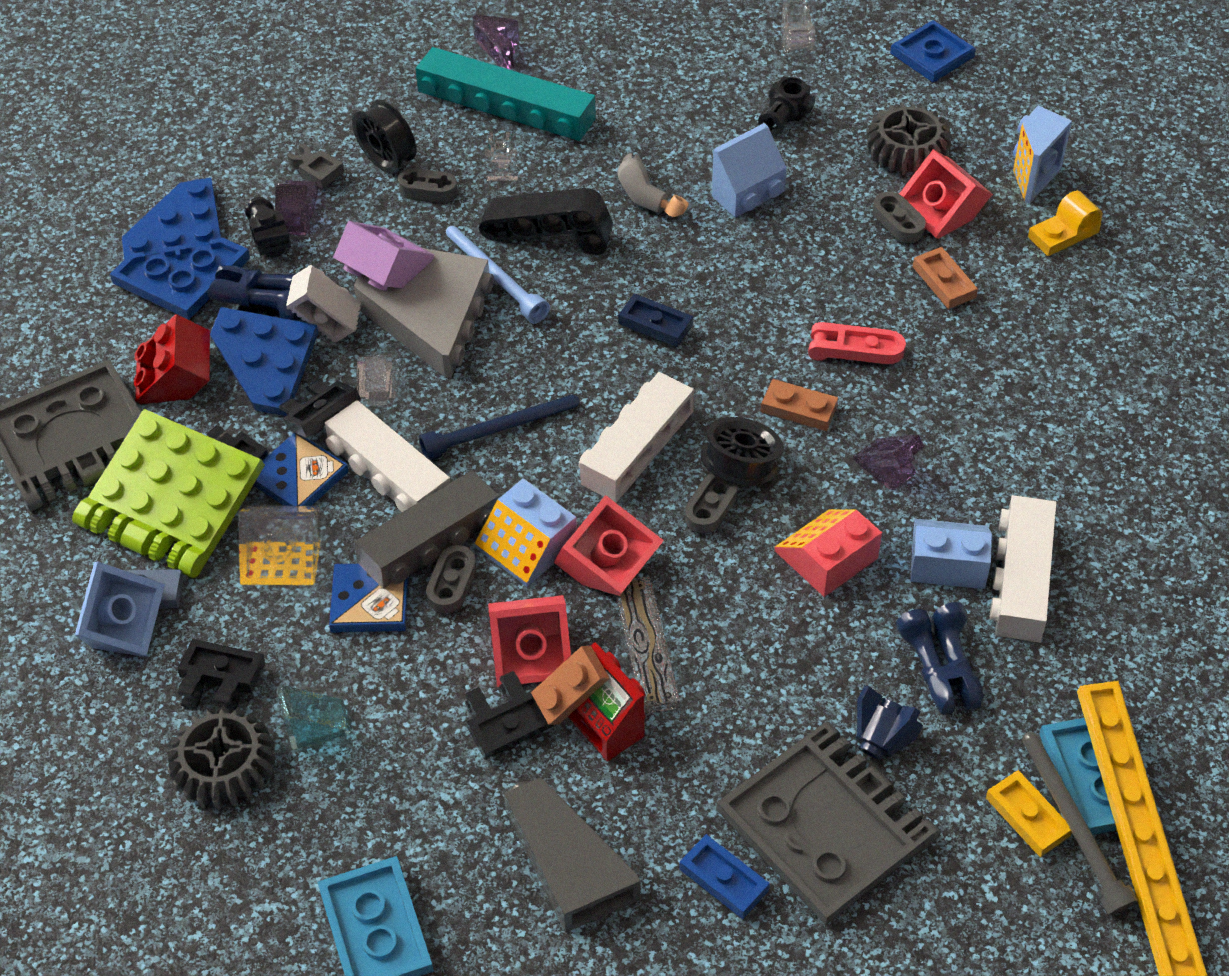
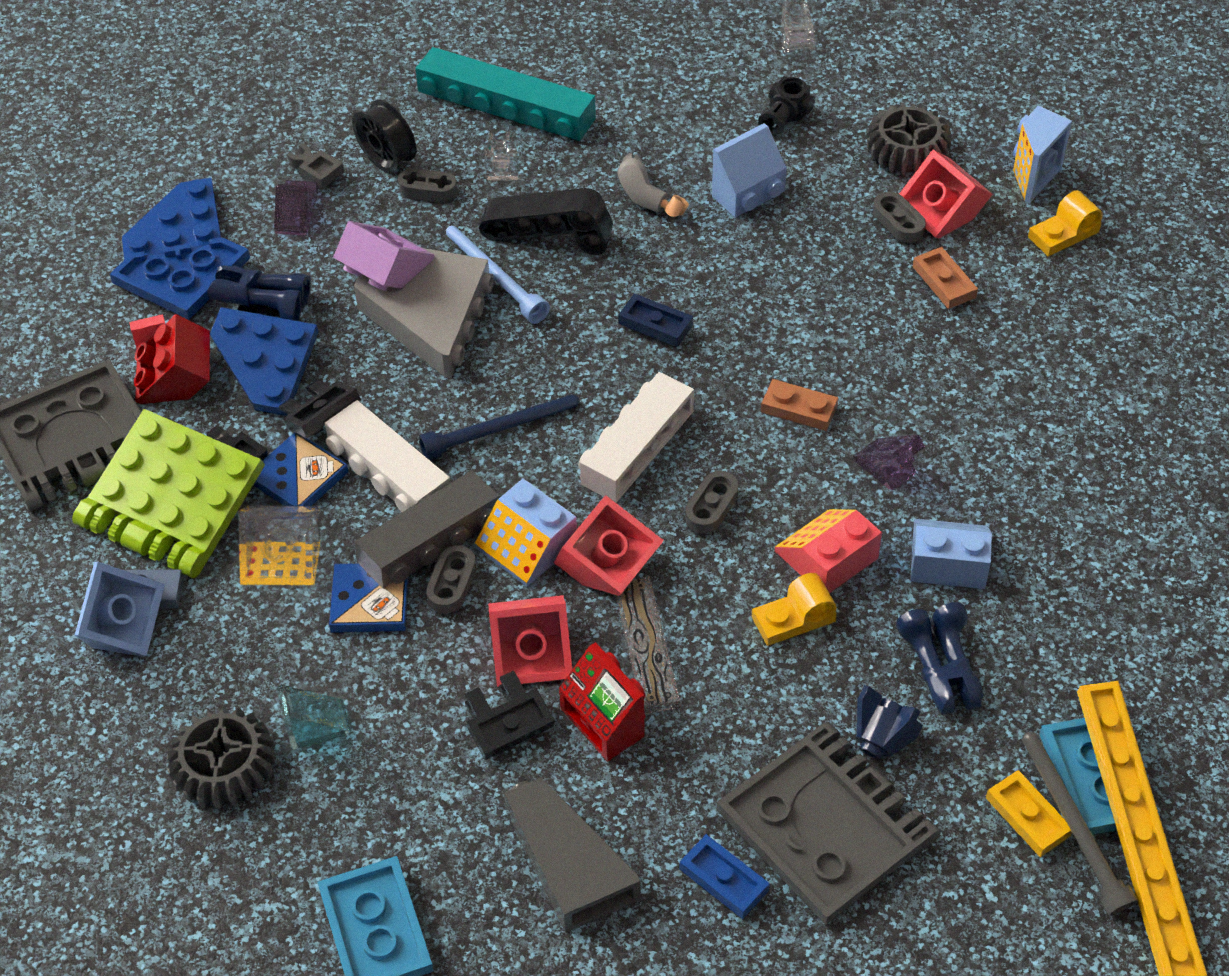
black plate [177,639,266,714] -> none
black connector [245,197,291,257] -> none
white brick [287,265,361,342] -> none
clear slope [357,353,403,406] -> none
clear purple slope [472,14,519,70] -> none
nougat plate [531,646,610,725] -> none
black wheel [701,417,784,486] -> none
coral plate [808,322,906,364] -> none
blue tile [890,20,976,82] -> none
white brick [990,495,1056,643] -> none
none -> coral tile [129,314,165,348]
none -> yellow plate [752,573,837,646]

